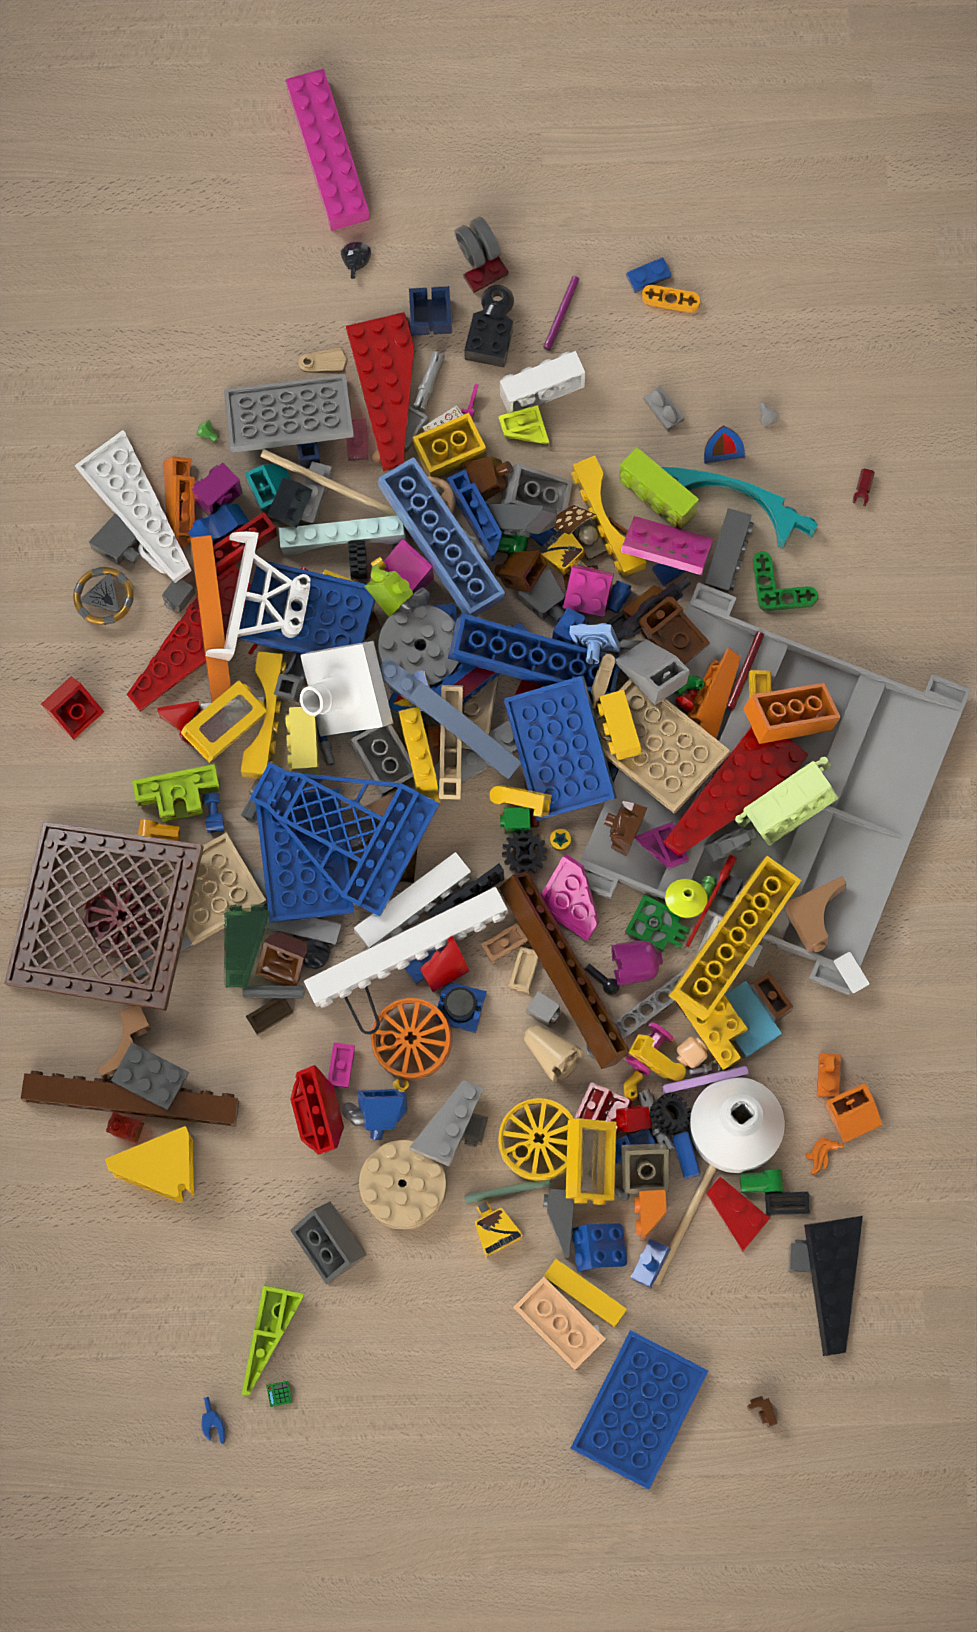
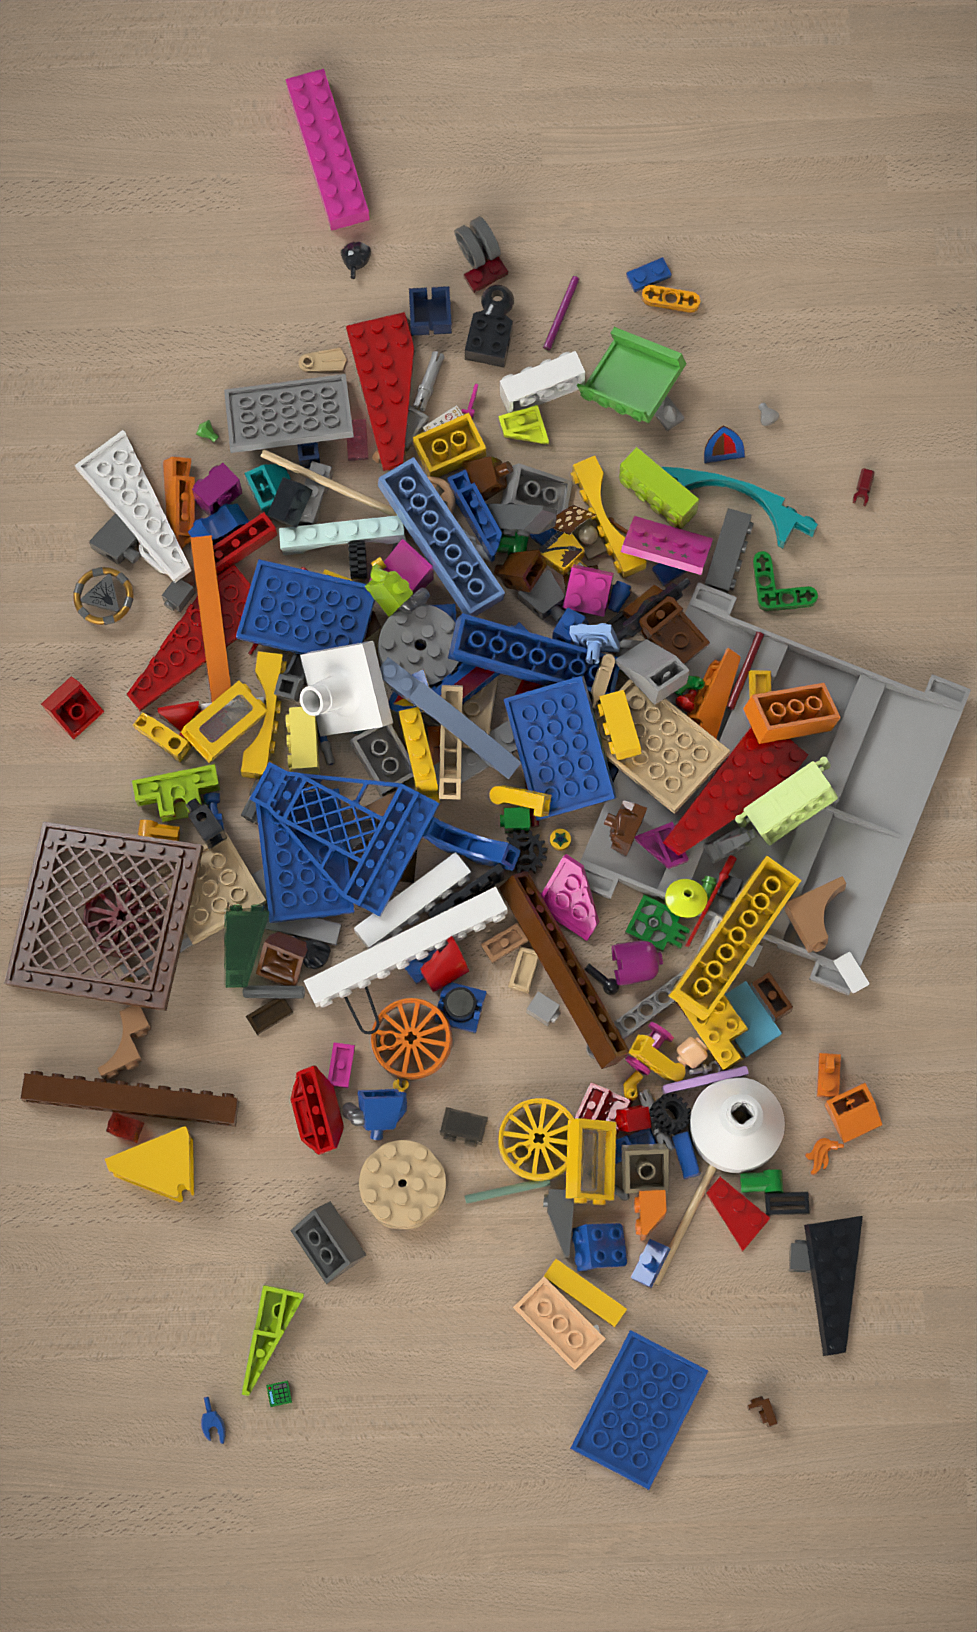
dark grey plate [111,1043,189,1111] -> none
white piece [205,532,310,661] -> none
light grey wing [410,1080,483,1166] -> none
torso [475,1201,523,1257] -> none
tan cone [524,1025,583,1083] -> none
none -> yellow leg [133,712,191,762]
none -> black torso [186,798,227,850]
none -> blue arch [423,817,521,870]
none -> bright green panel [577,327,687,423]

